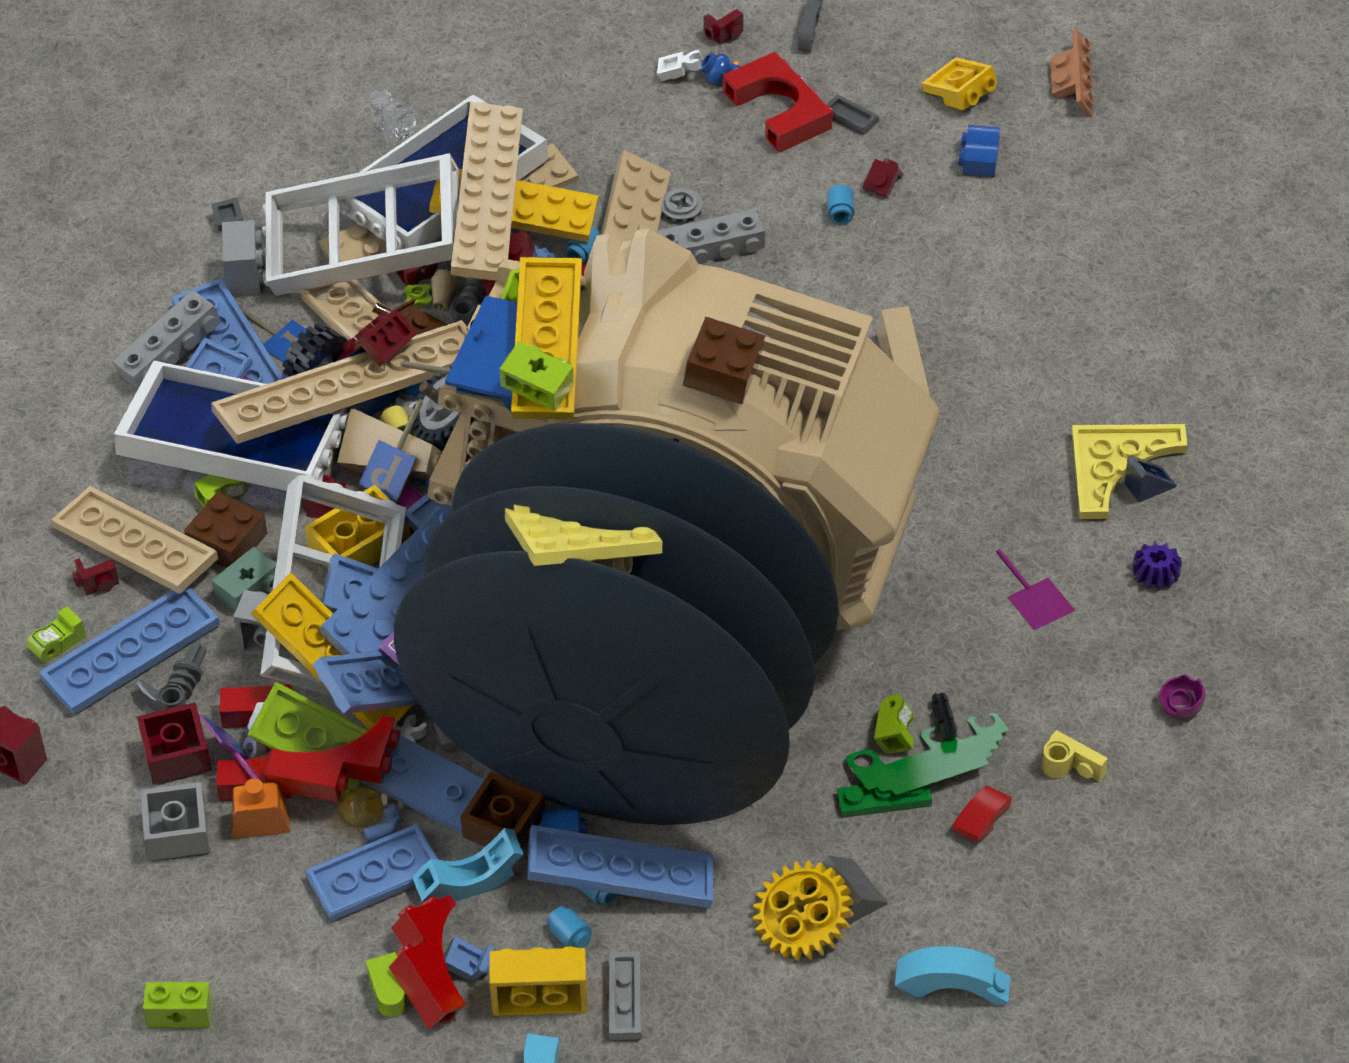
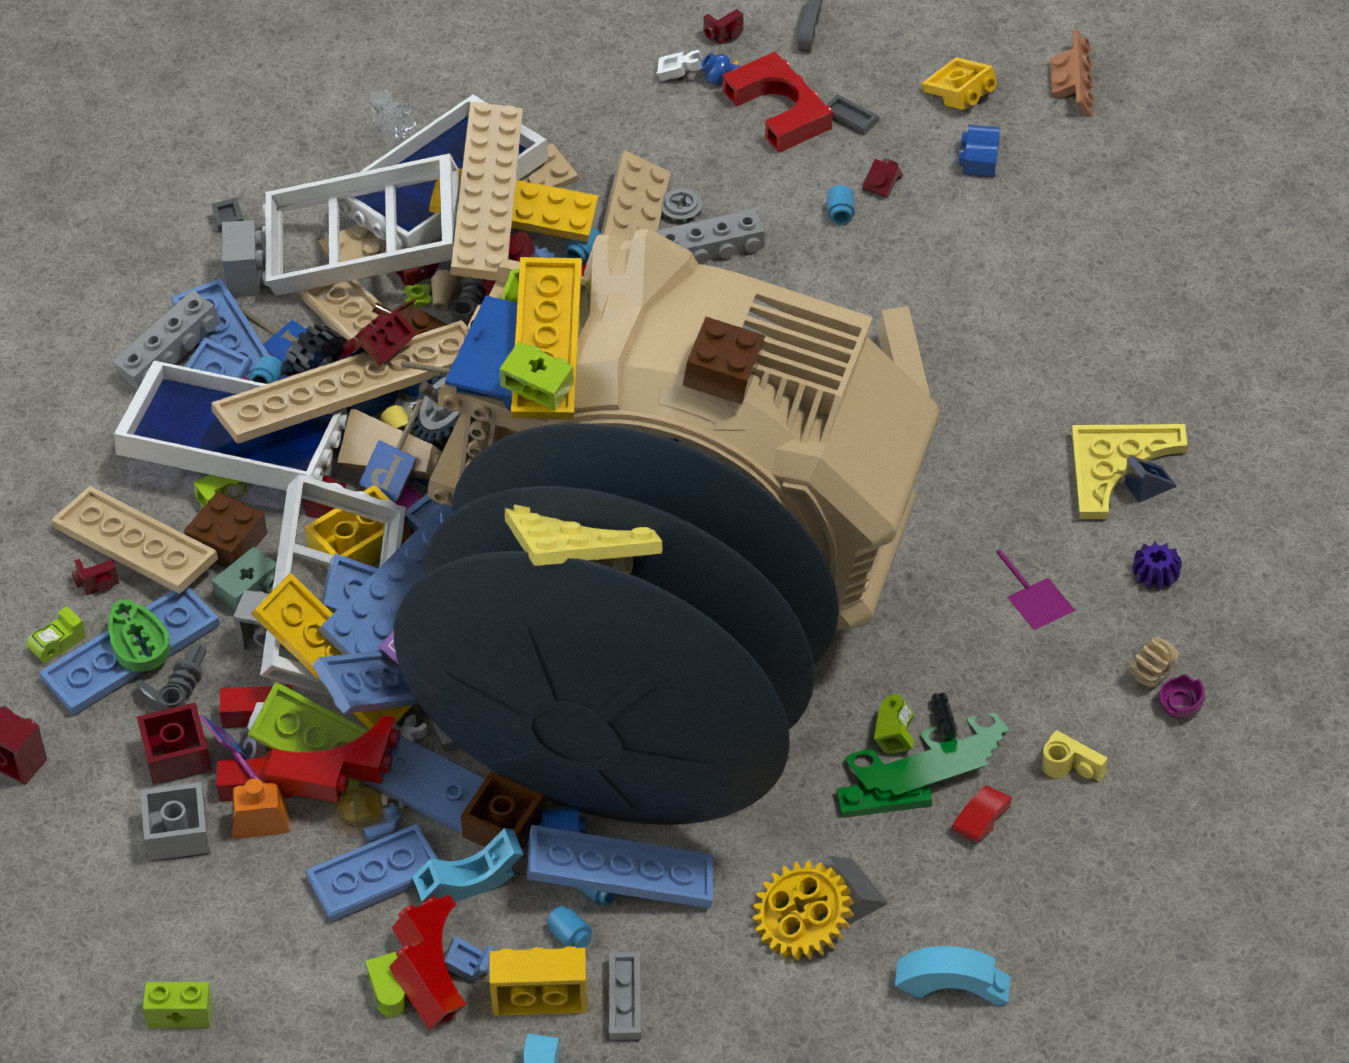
none -> bright green piece [108,600,171,672]
none -> dark azure brick [249,355,284,384]
none -> tan gear [1130,636,1179,688]

